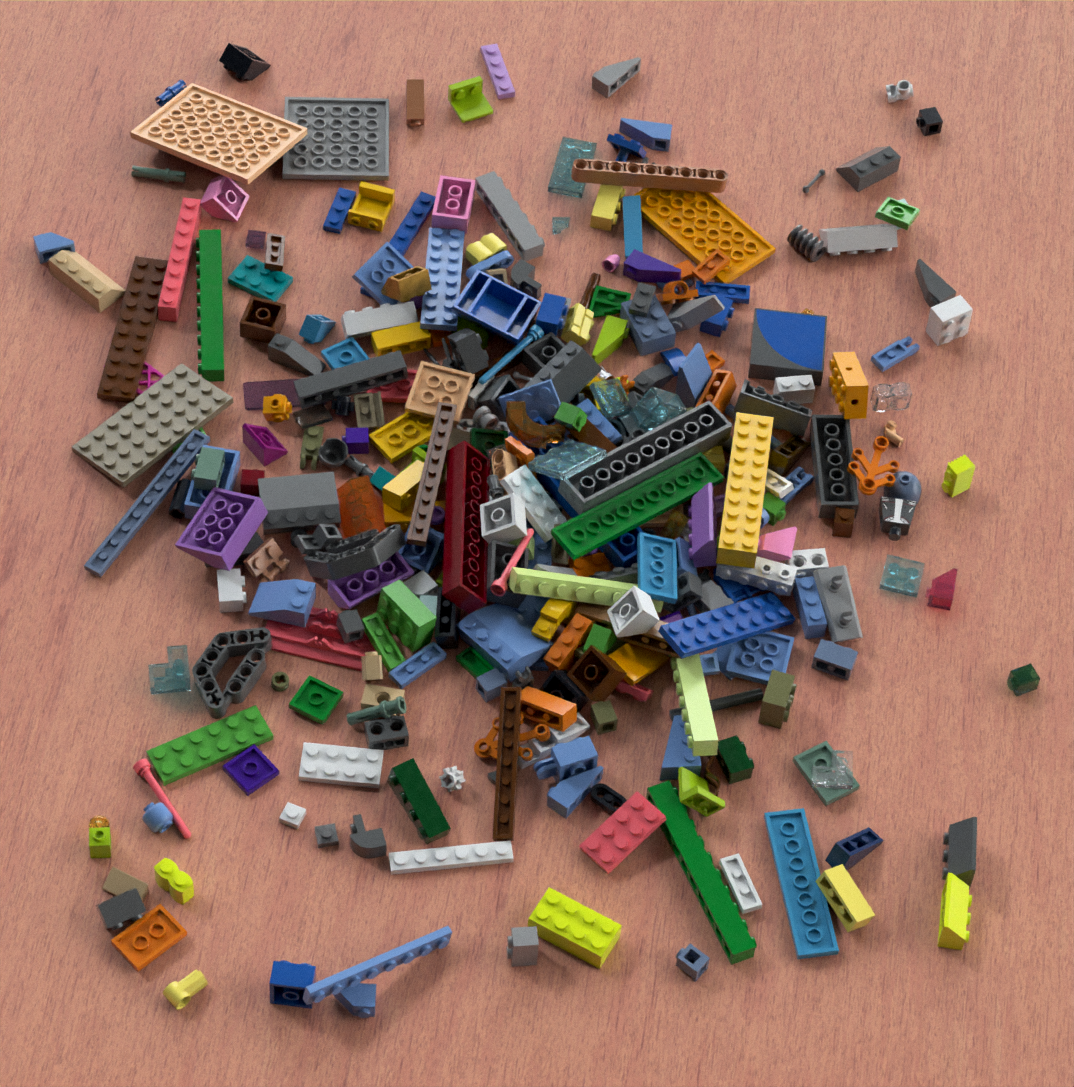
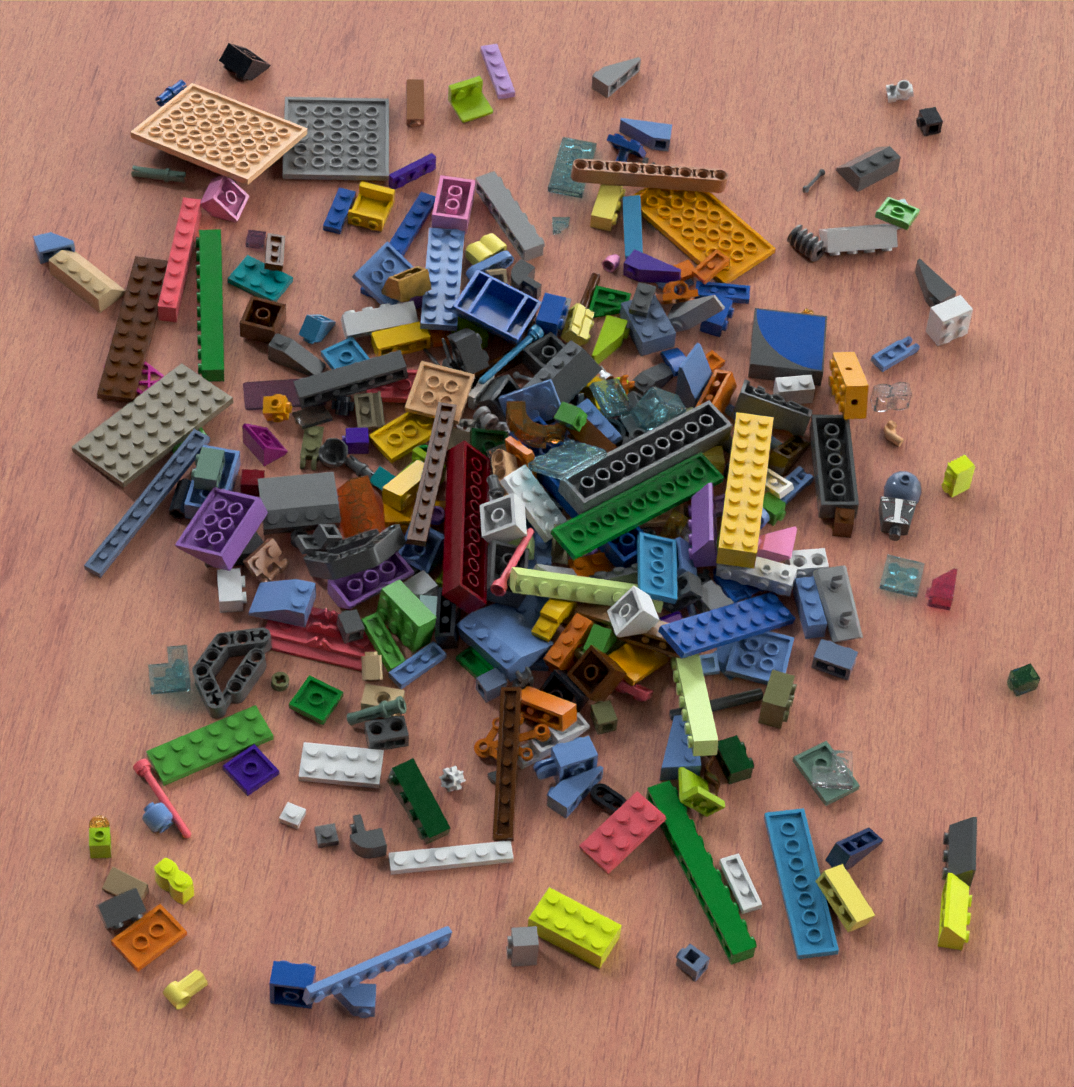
orange plant [847,436,900,495] -> none
none -> dark purple plate [389,153,436,190]

